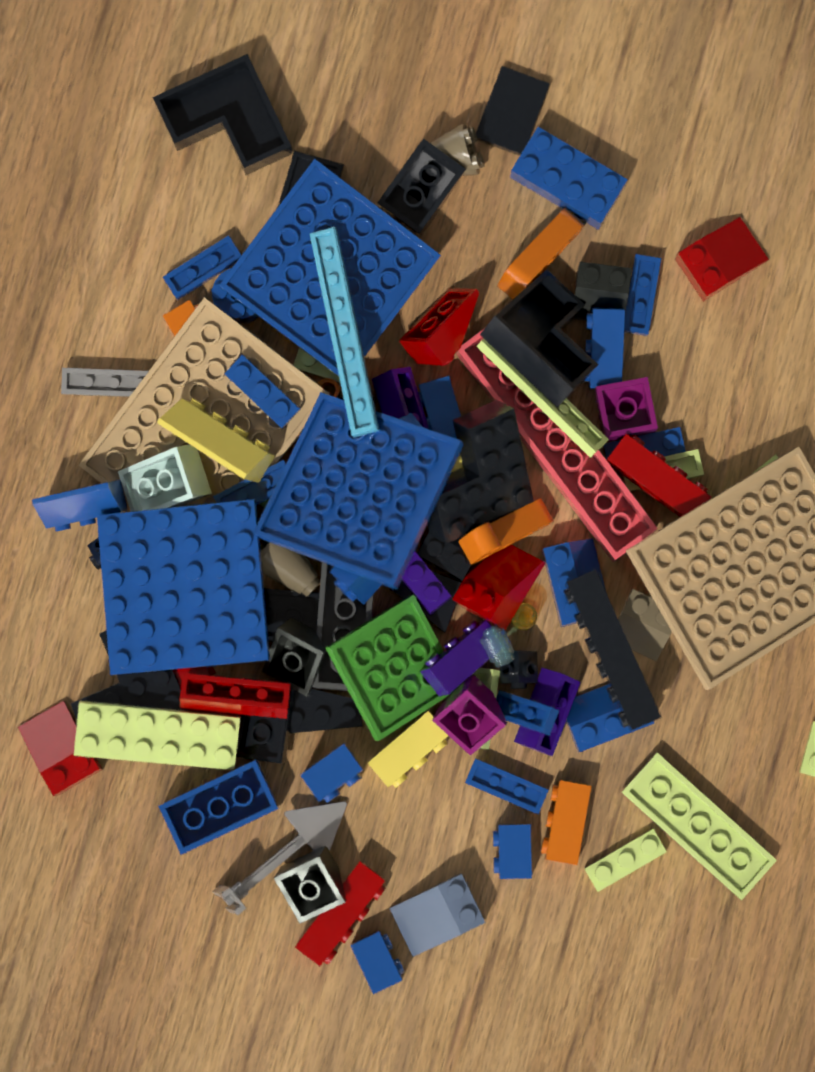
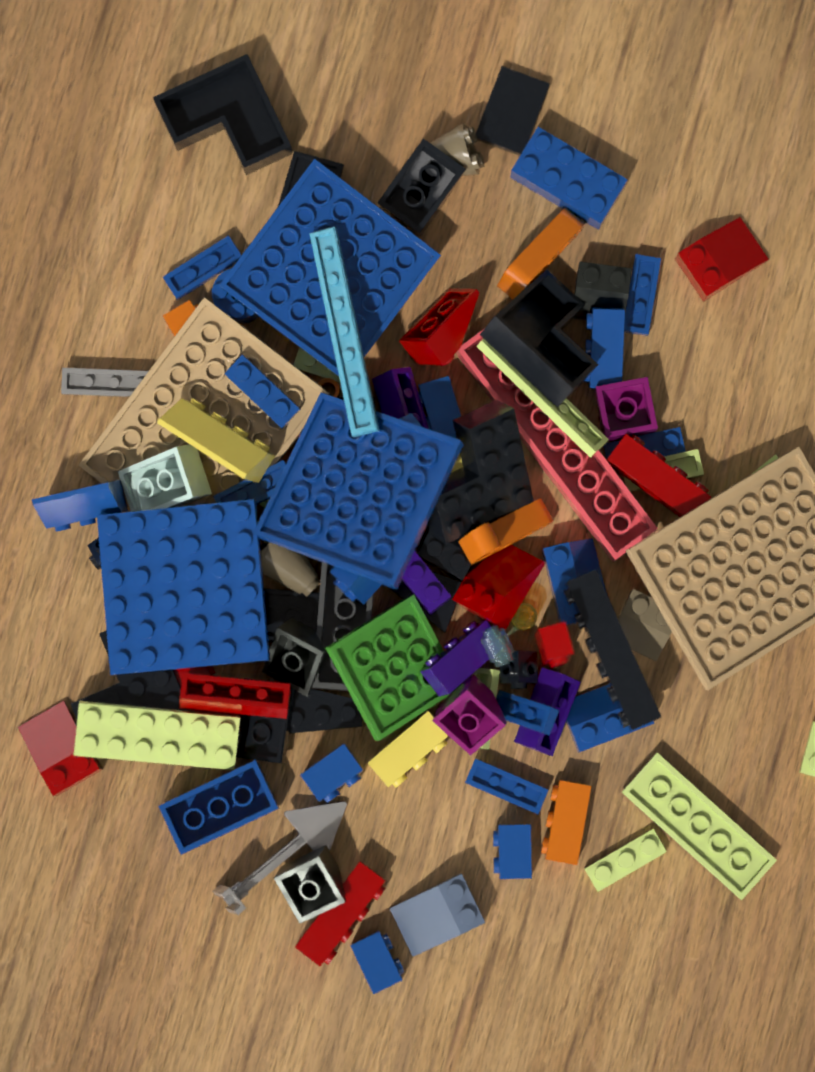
none -> red brick [534,622,574,669]

